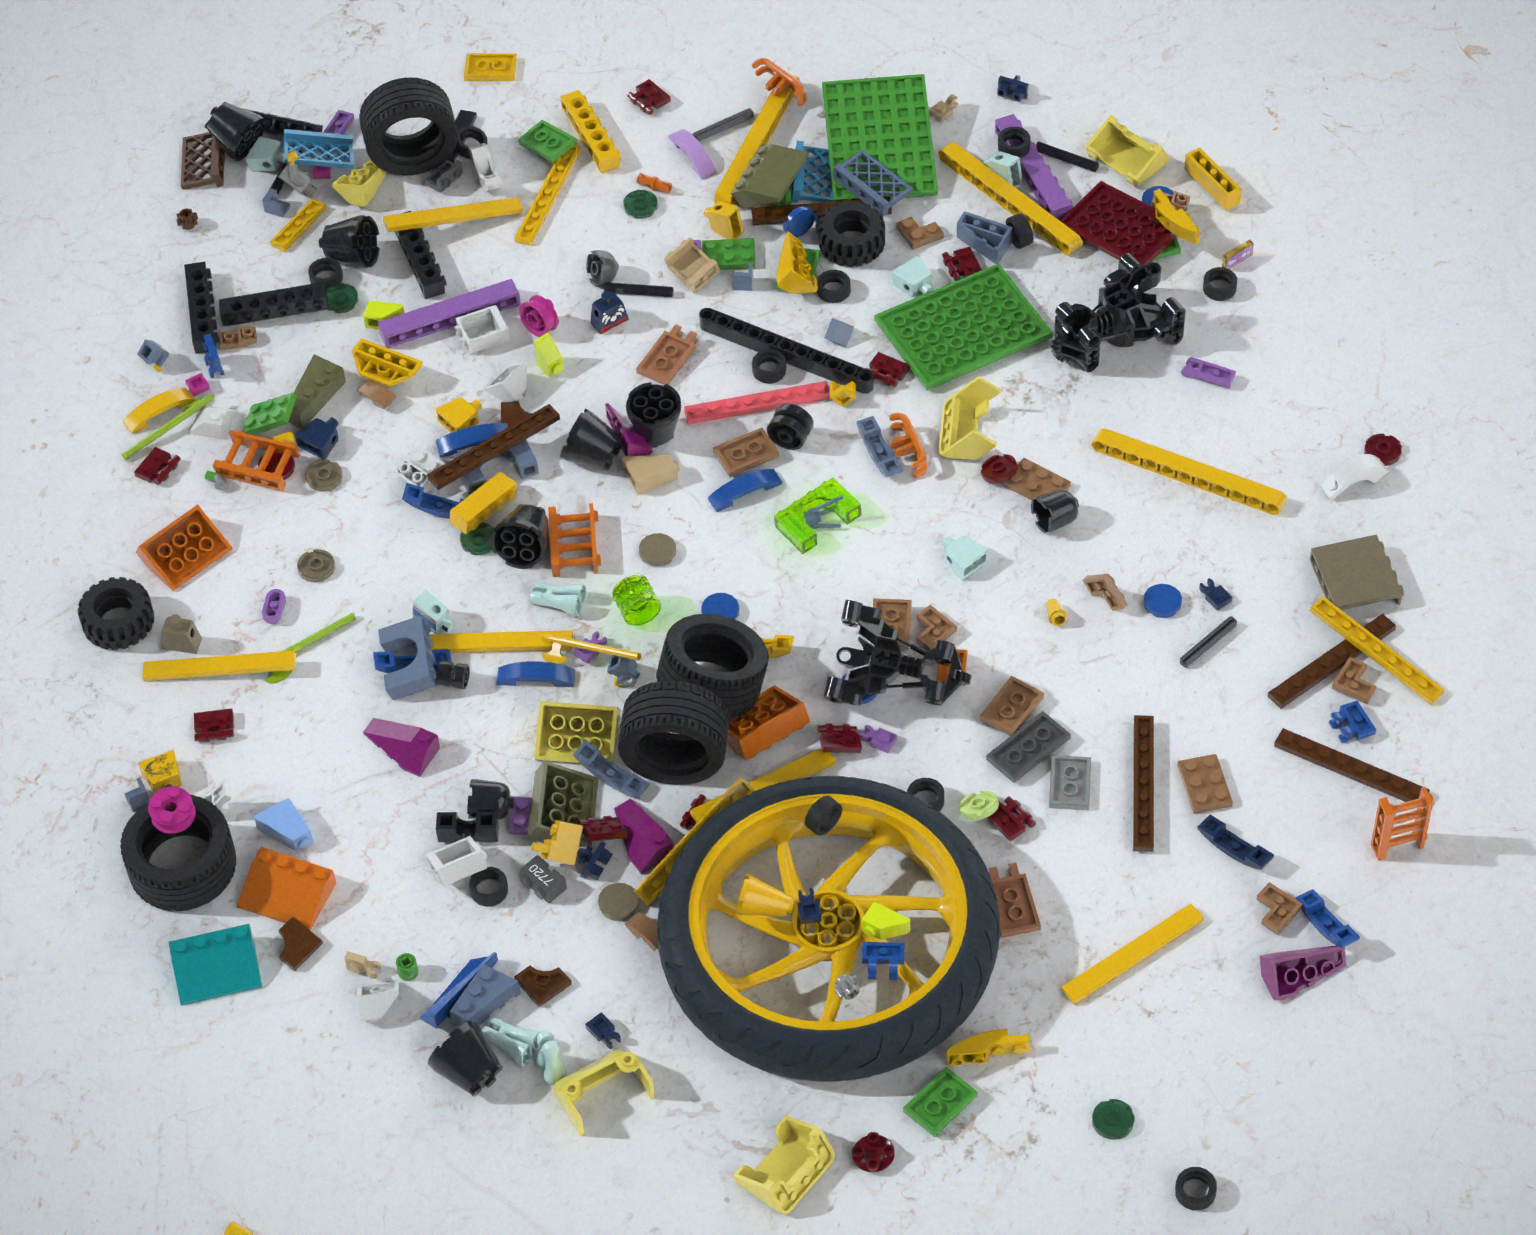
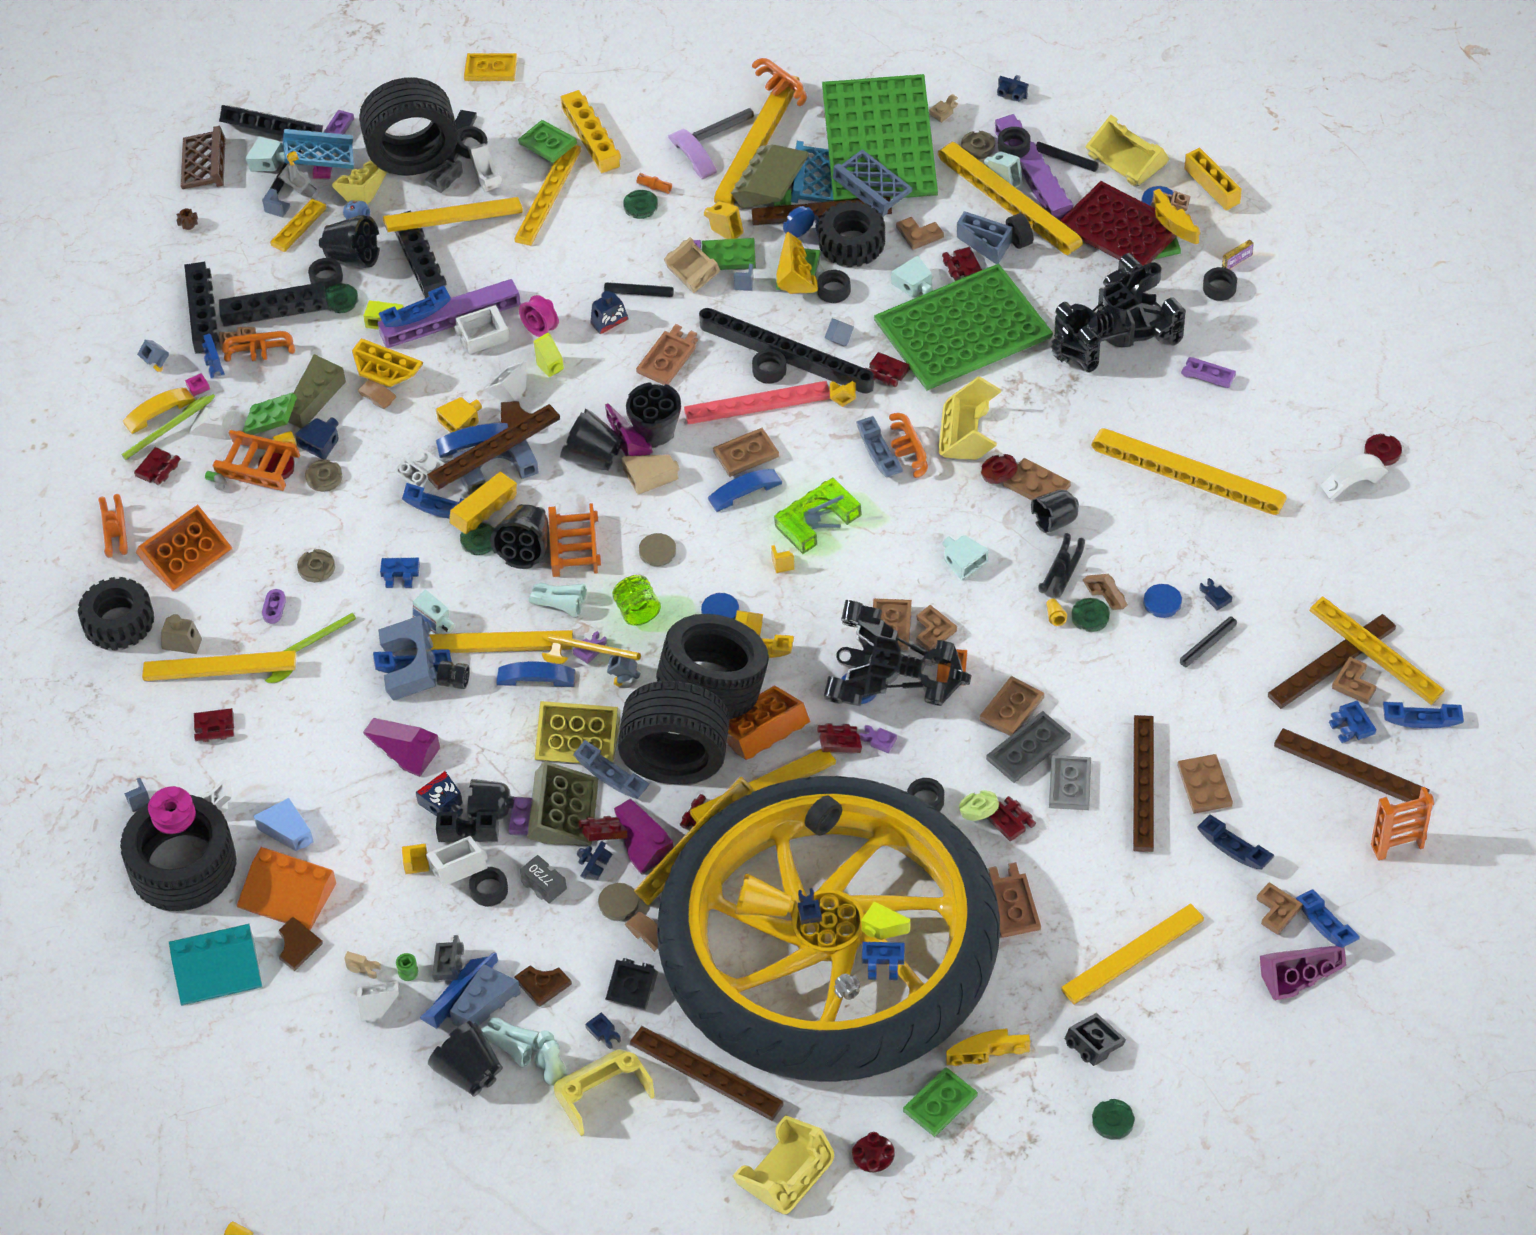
yellow torso [138,749,182,794] -> none
black cone [205,101,267,161] -> none
yellow hinge [531,820,583,865] -> none
dark grey cylinder [586,250,619,286] -> none
dark red plate [627,79,671,115] -> none
black wheel [767,403,814,450] -> none
black tyre [1175,1167,1217,1210] -> none
dark tan panel [1310,534,1404,611] -> none
none -> orange piece [98,494,128,558]
none -> orange piece [222,331,295,362]
none -> medium blue head [343,200,370,219]
none -> blue slope [378,286,451,327]
none -> blue plate [380,557,420,588]
none -> yellow panel [402,844,429,874]
none -> dark blue torso [416,771,463,817]
none -> dark grey bracket [432,935,464,981]
none -> black plate [605,958,658,1010]
none -> reddish brown plate [630,1025,783,1121]
none -> yellow panel [736,610,763,636]
none -> yellow panel [771,545,794,573]
none -> dark tan tile [961,131,995,159]
none -> black piece [1038,533,1085,598]
none -> black plate [1064,1013,1126,1066]
none -> clear green tile [1071,598,1110,632]
none -> blue slope [1383,702,1464,728]

